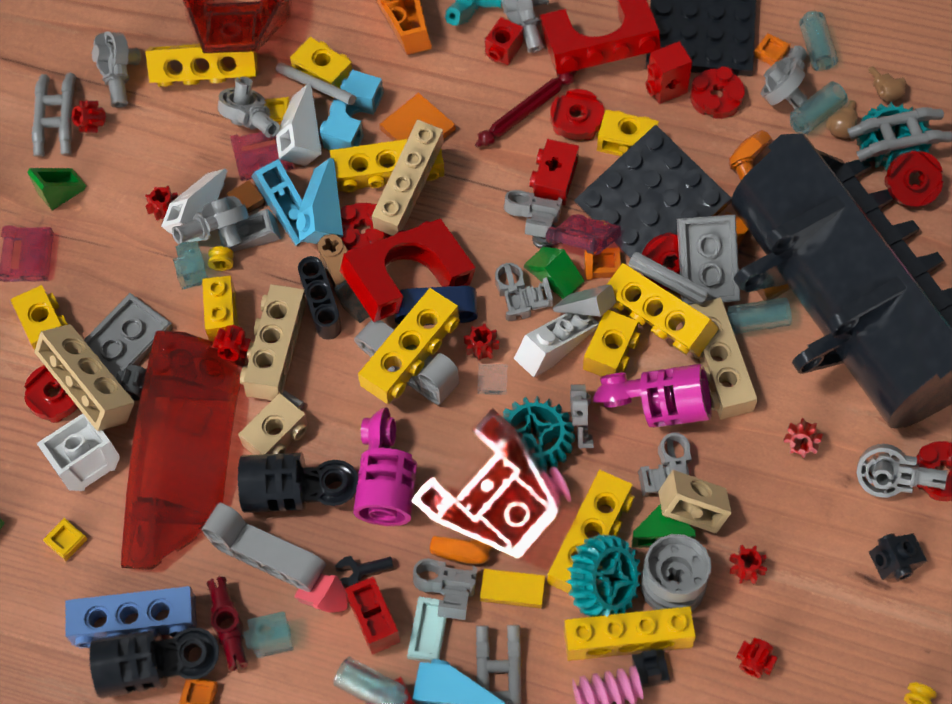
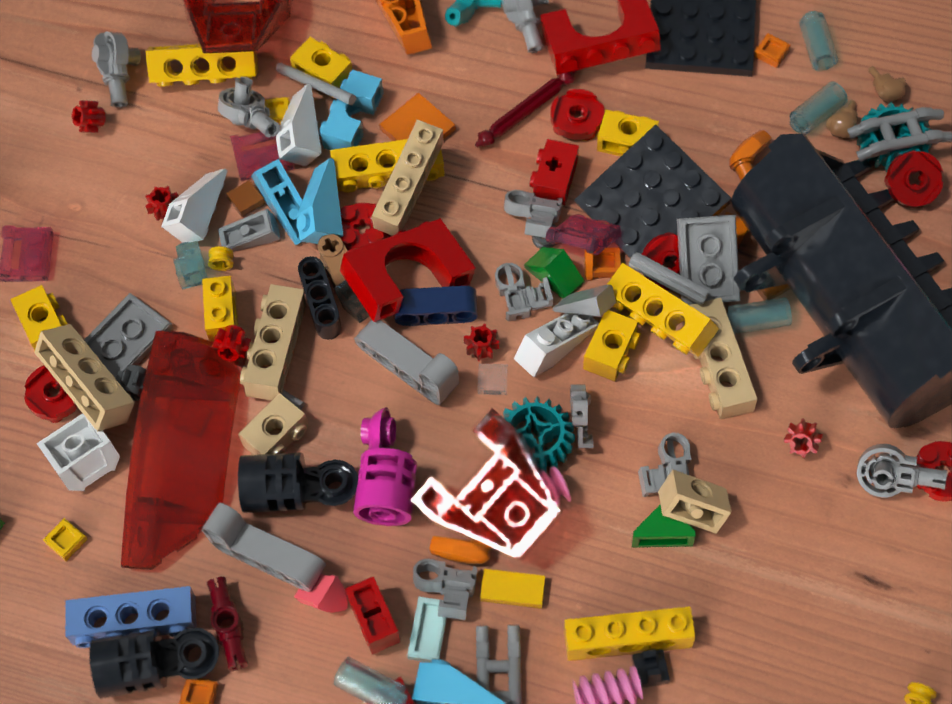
green slope [27,168,86,211] -> none
light grey piece [32,73,76,157] -> none
light grey pin [172,196,250,248] -> none
clear light blue brick [244,611,294,658] -> none
black bar [335,556,394,588] -> none
yellow brick [358,288,460,405] -> none
red brick [485,17,524,65] -> none
yellow brick [547,469,635,593] -> none
teal gear [566,535,642,617] -> none
dark pink cylinder [593,364,712,428] -> none
light grey wheel [641,534,711,612] -> none
red brick [645,41,692,104] -> none
red plate [690,66,745,119] -> none
red gear [729,545,767,584] -> none
red gear [736,638,778,678] -> none
light grey pin [761,46,807,109] -> none
black brick [869,533,927,581] -> none

